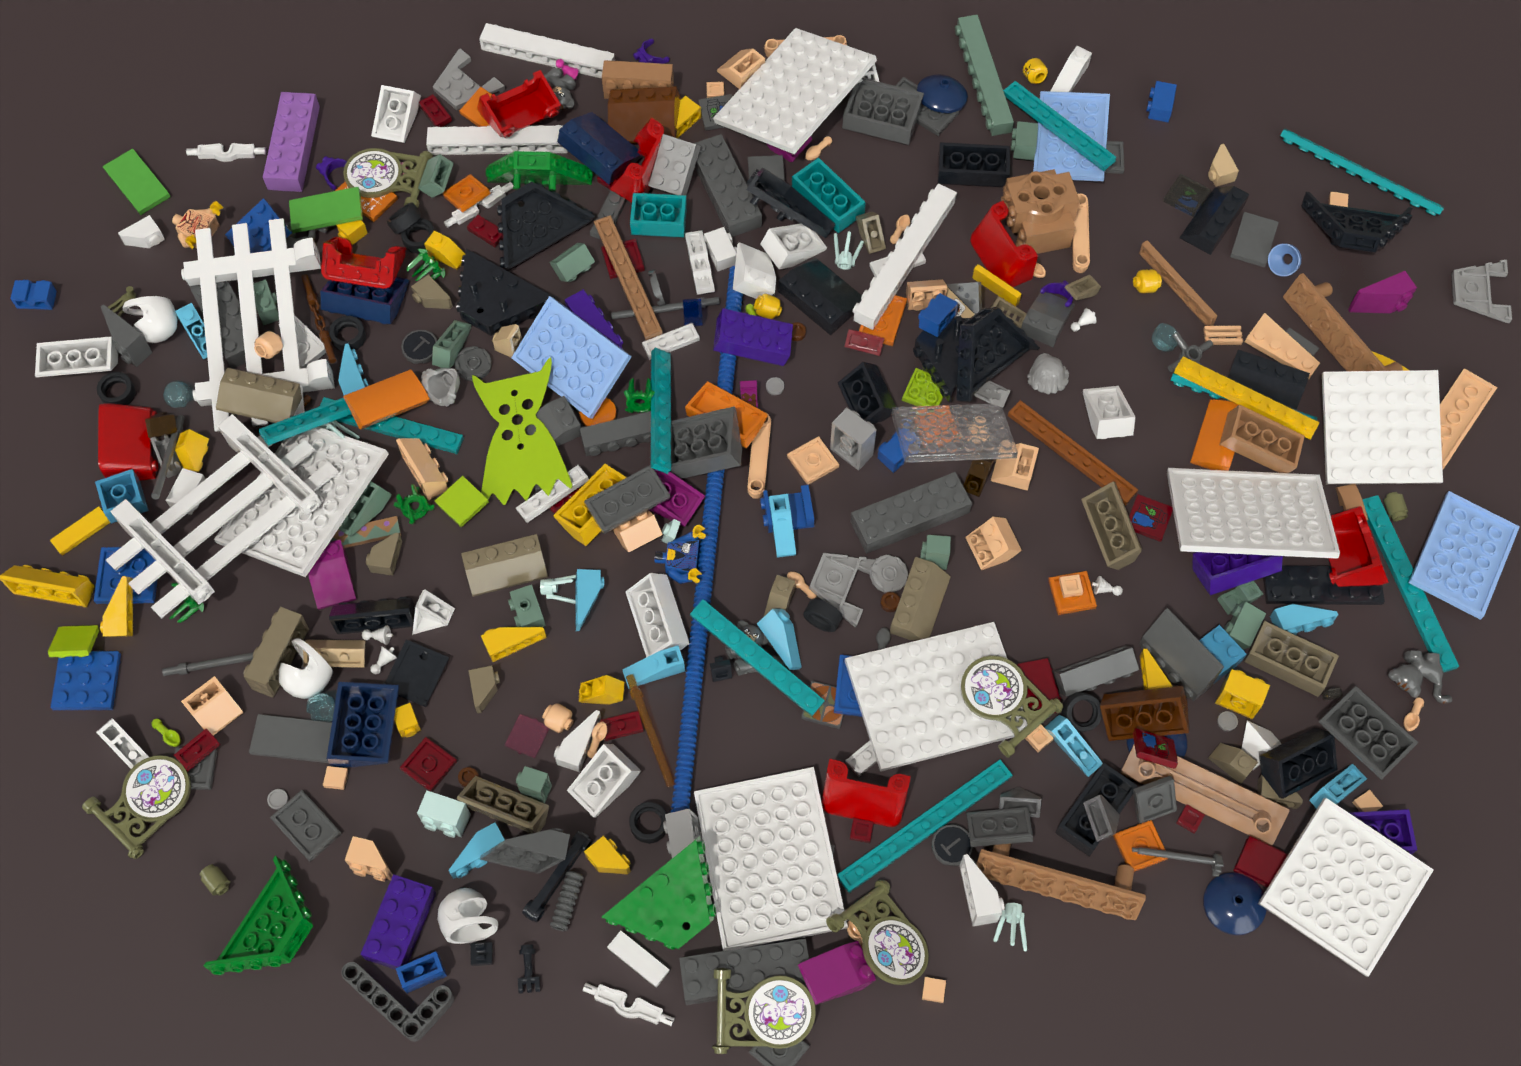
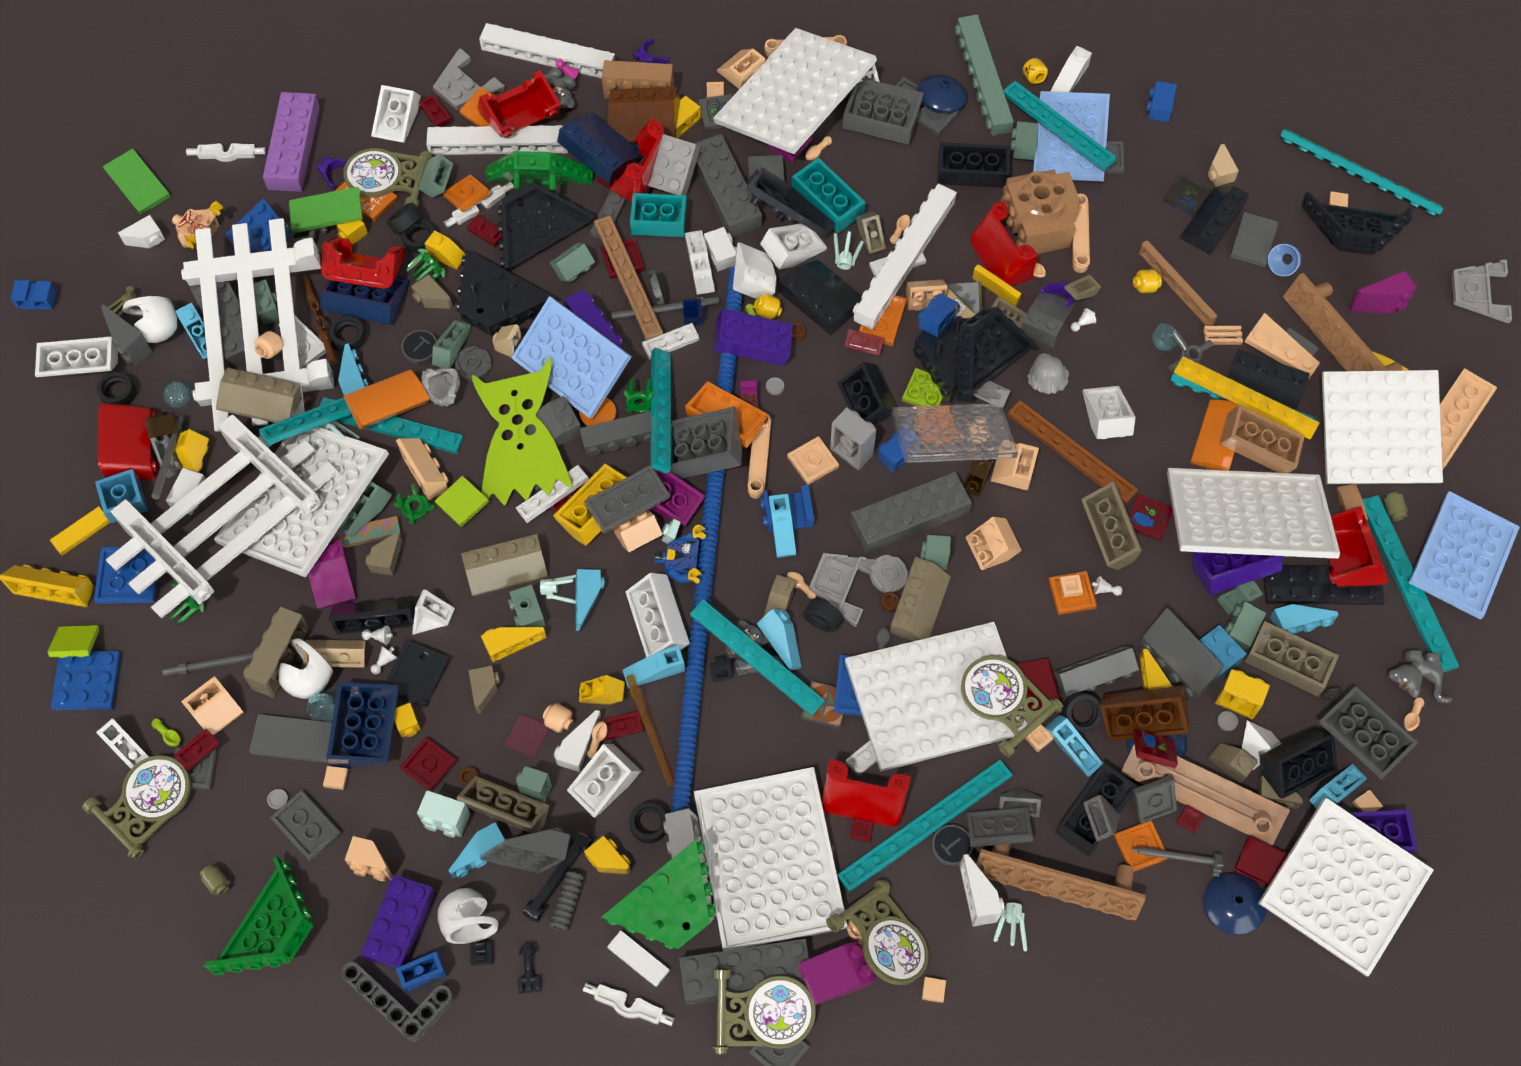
yellow slope [100,576,133,637] -> none

